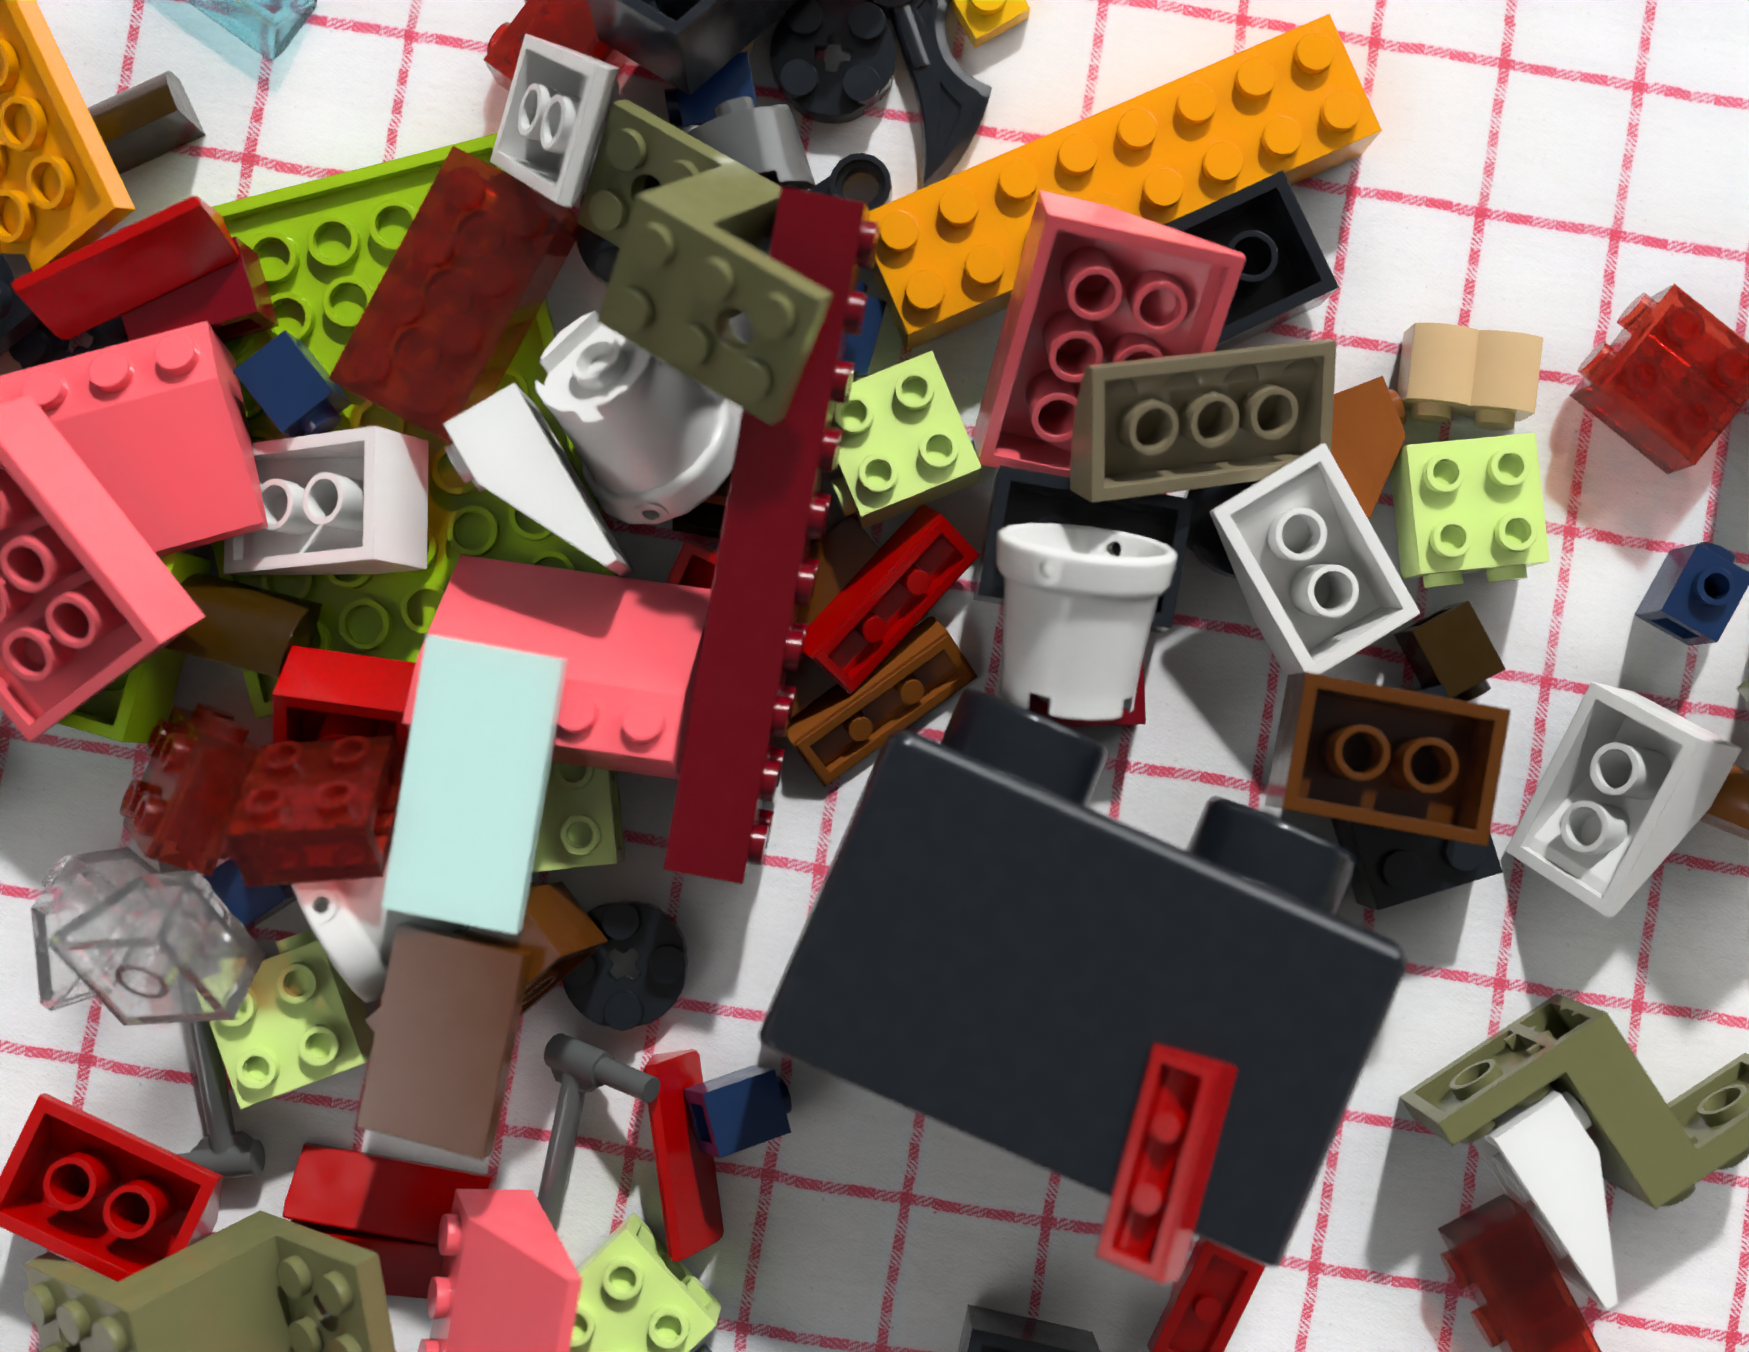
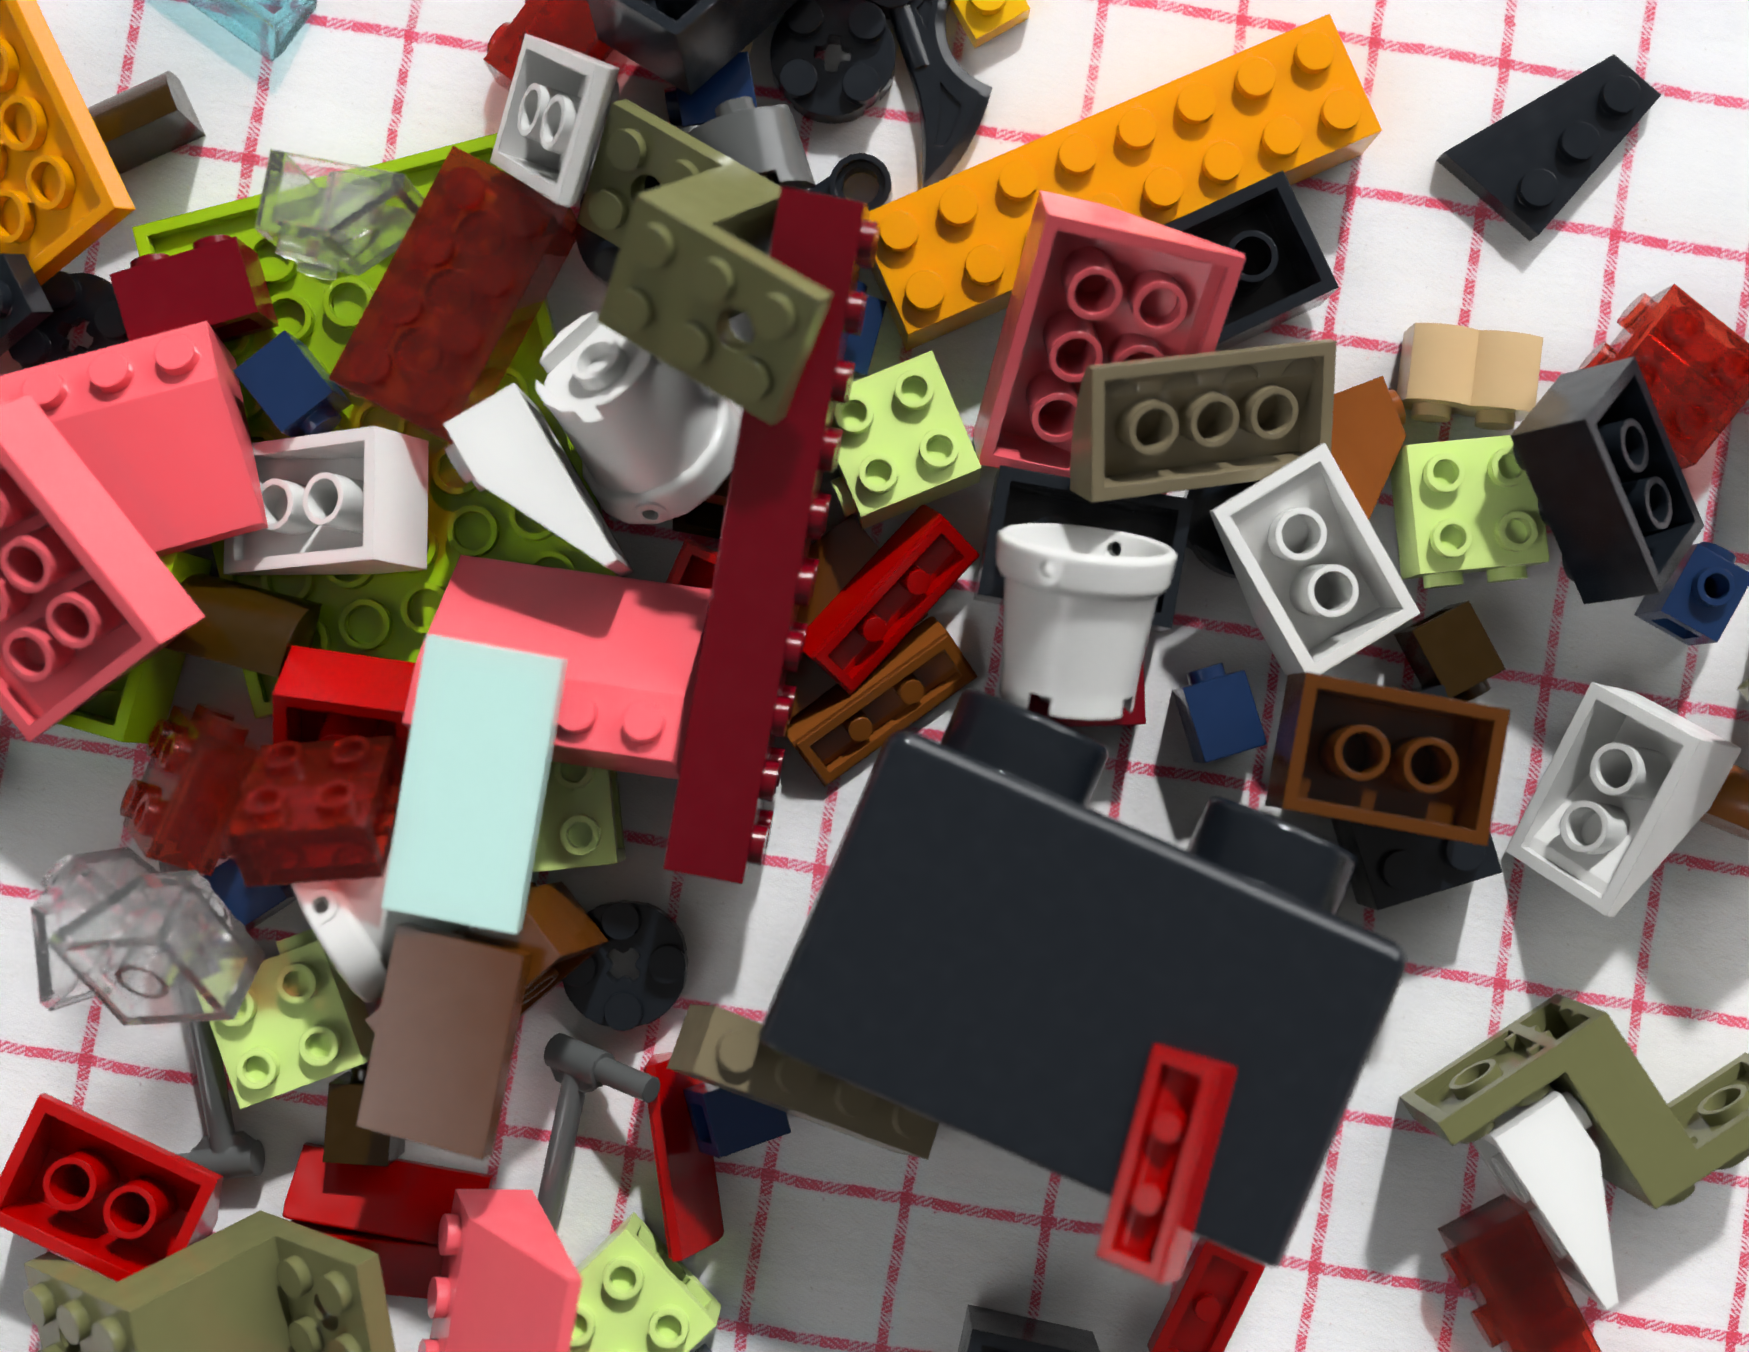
red slope [11,195,239,340] -> none
none -> clear slope [255,149,436,280]
none -> dark brown brick [323,1063,405,1167]
none -> dark tan brick [667,1004,939,1160]
none -> dark blue brick [1172,662,1267,763]
none -> black wing [1436,54,1661,241]
none -> black brick [1510,356,1704,604]

